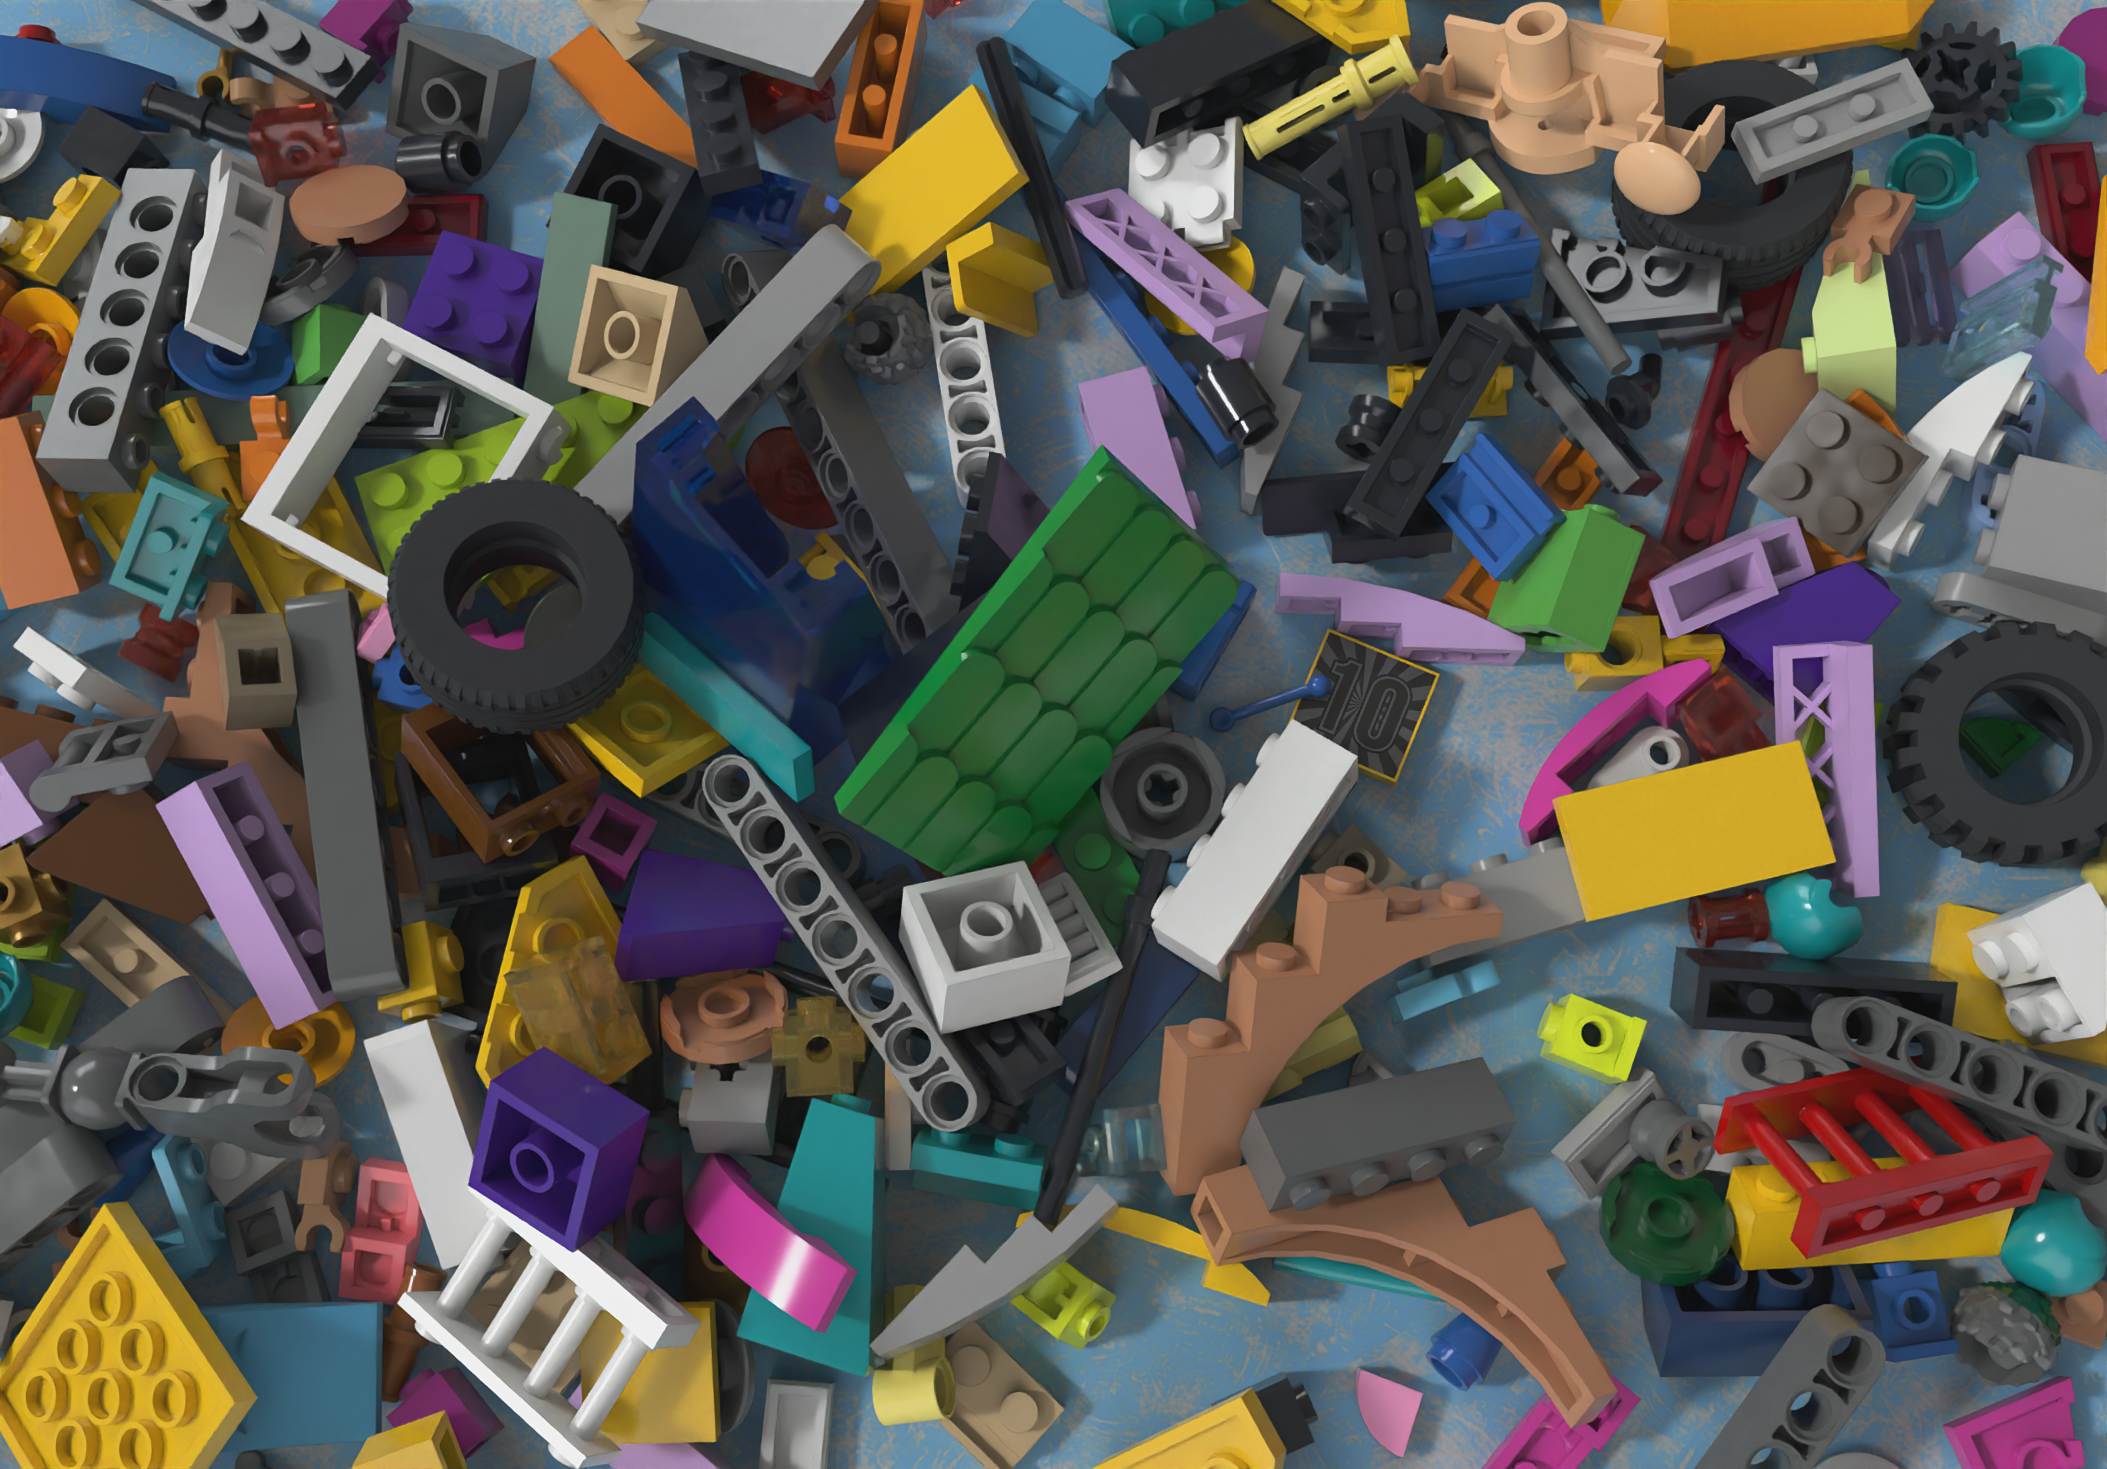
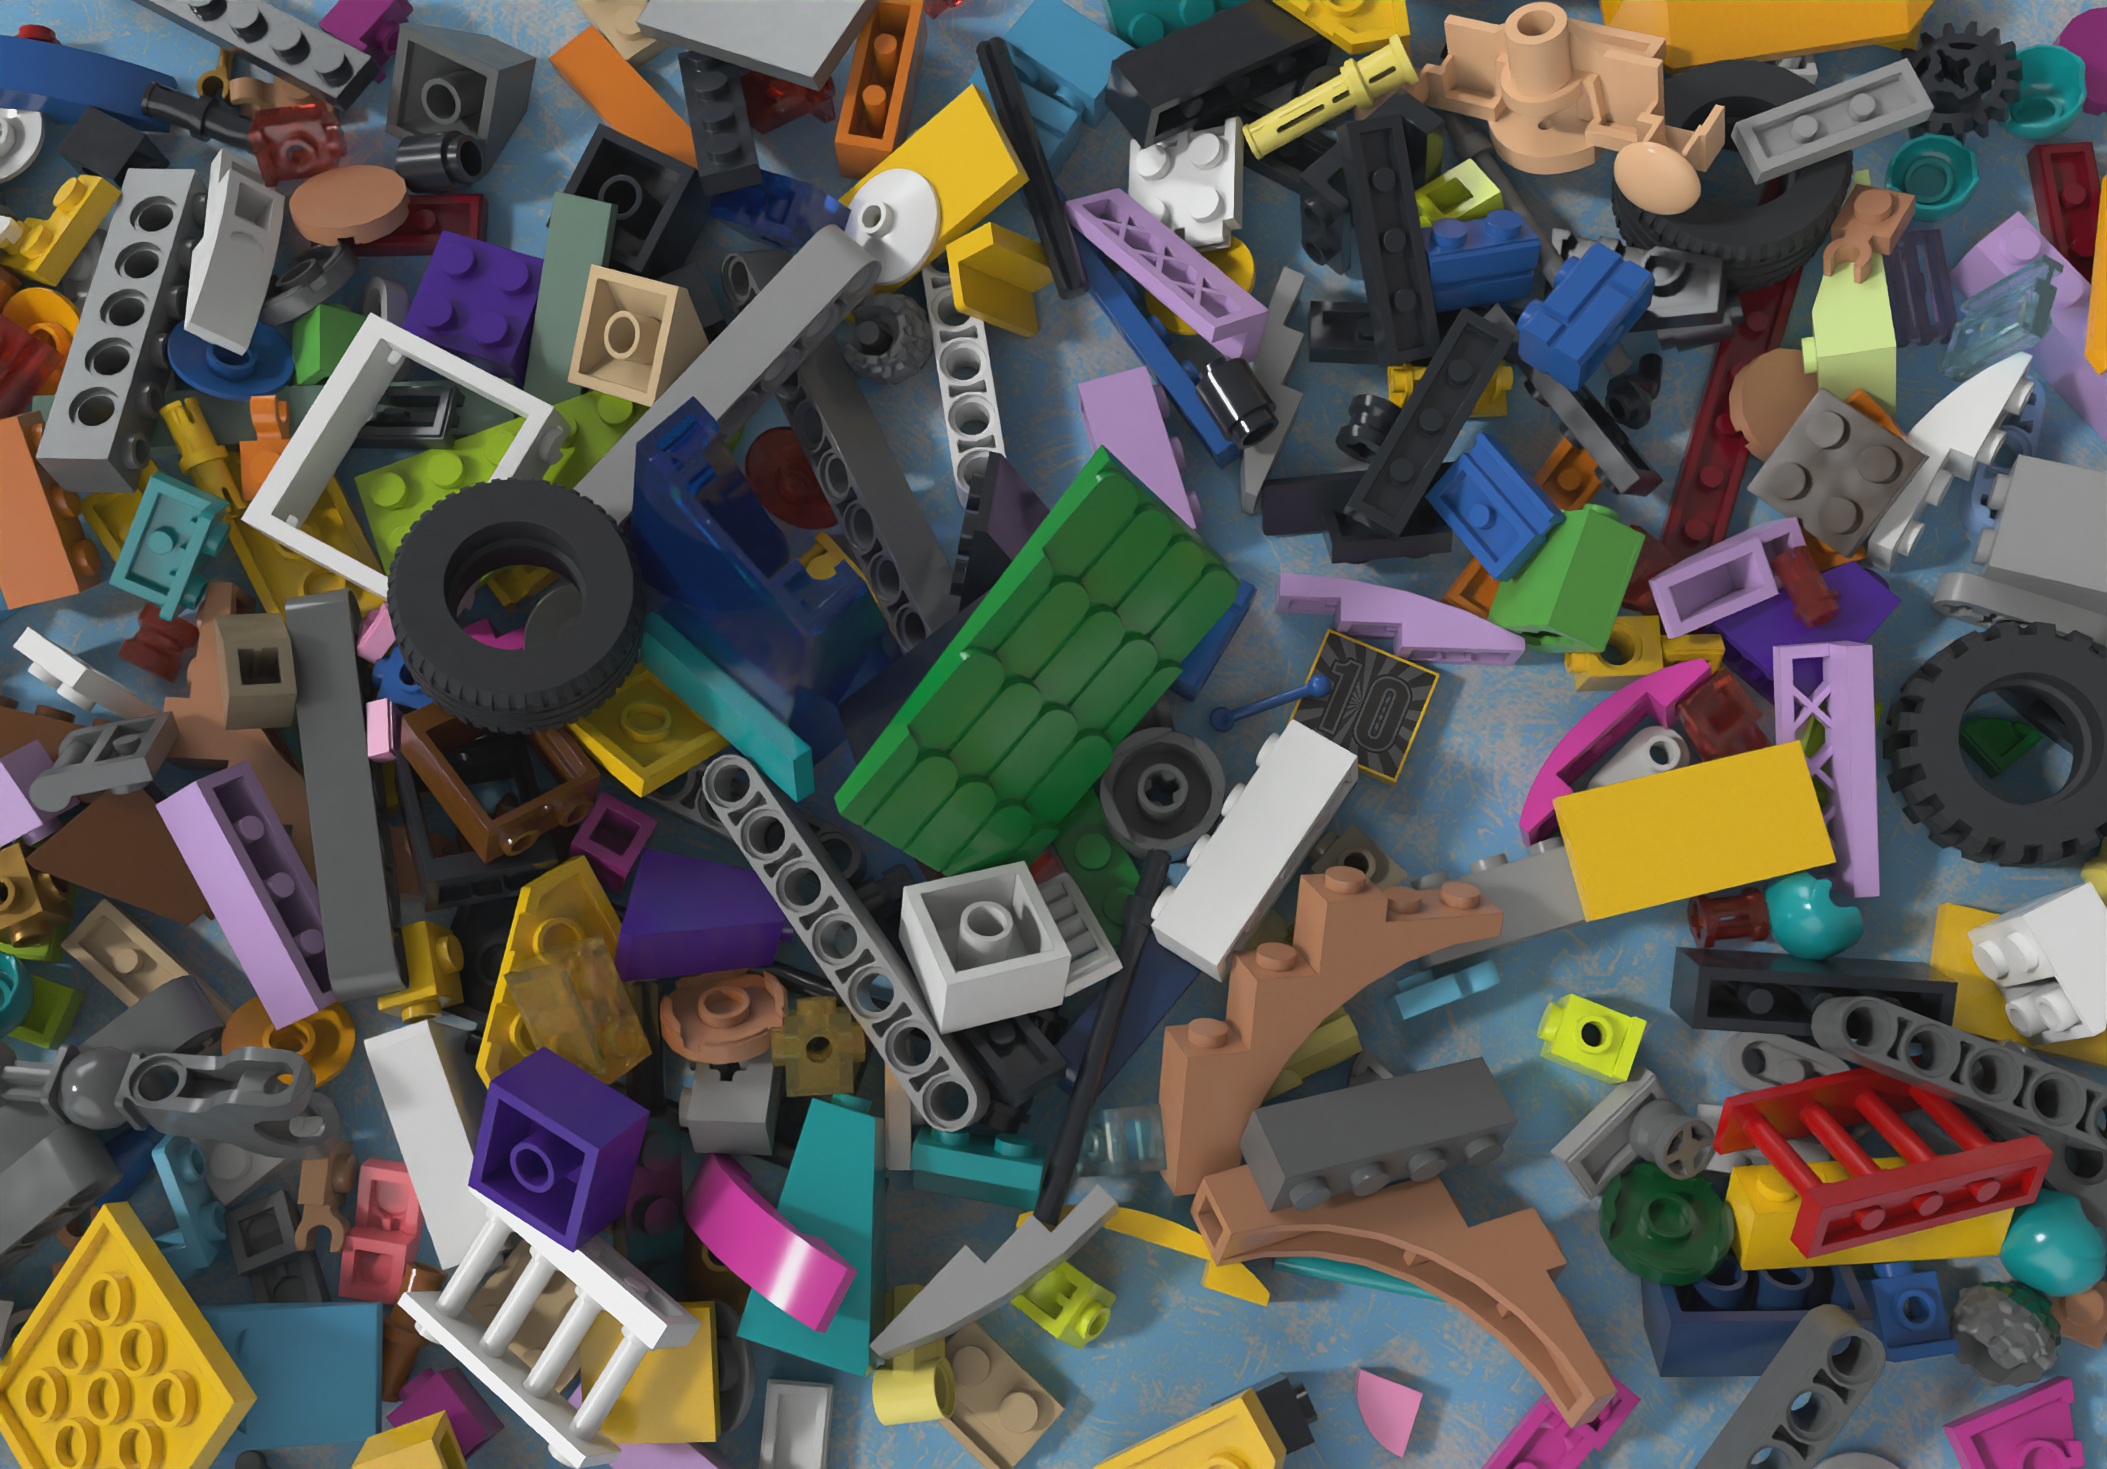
blue cone [1426,1312,1503,1391] -> none
none -> bright pink tile [366,698,404,763]
none -> white dish [842,169,941,285]
none -> blue brick [1516,242,1655,392]
none -> clear red pin [1770,545,1842,629]

